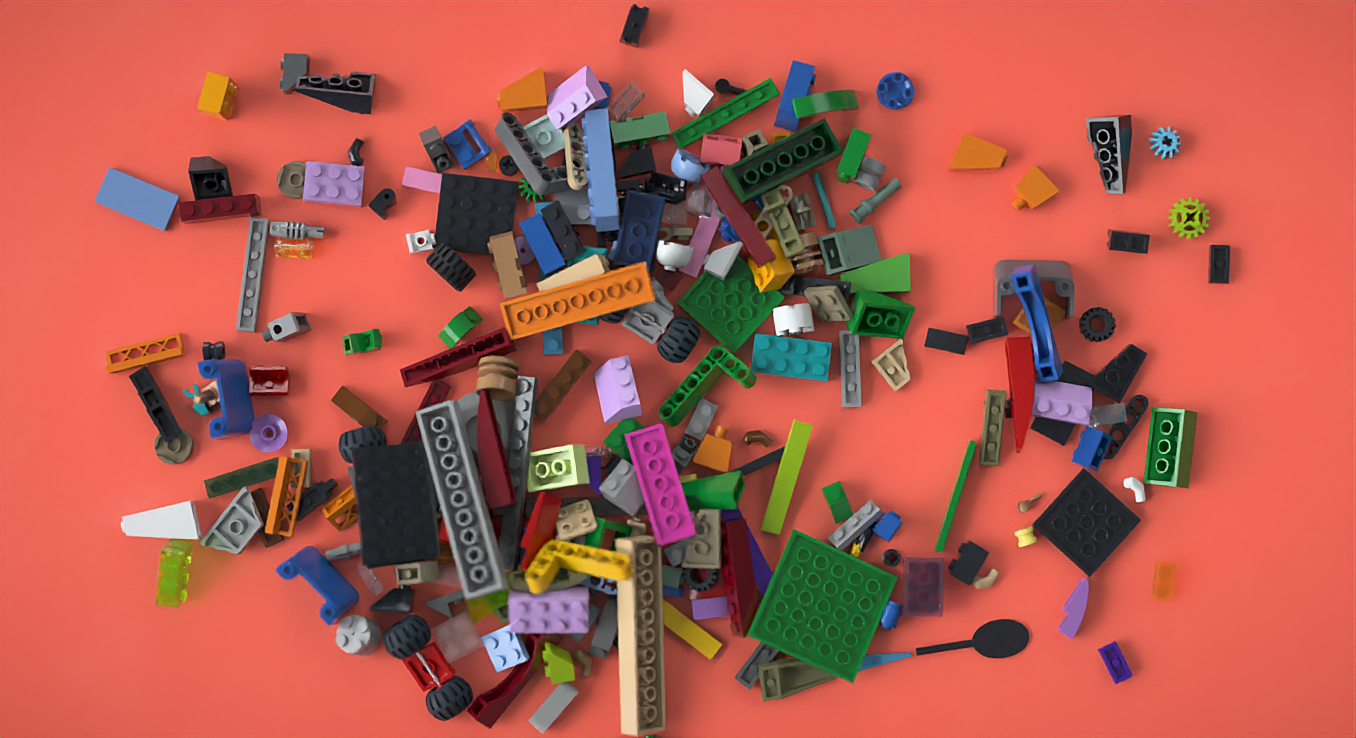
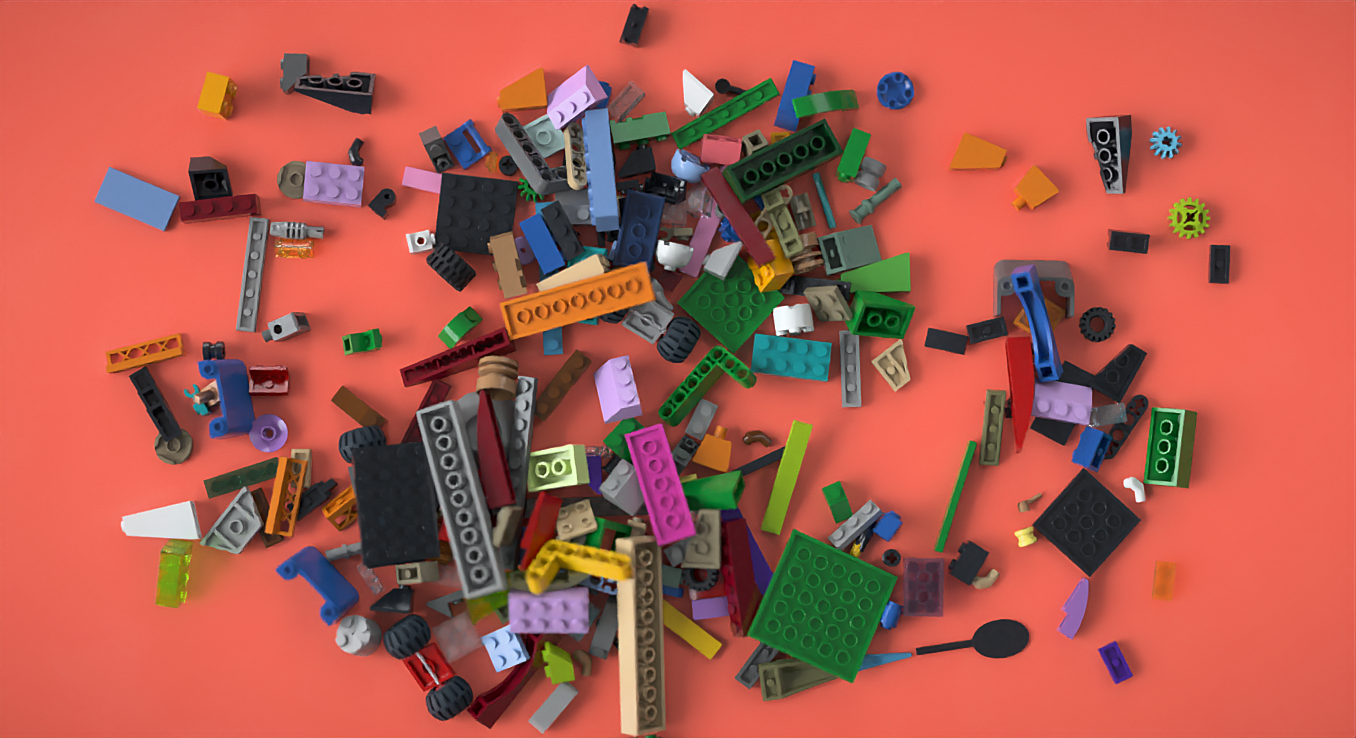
none -> dark tan plate [492,506,524,547]

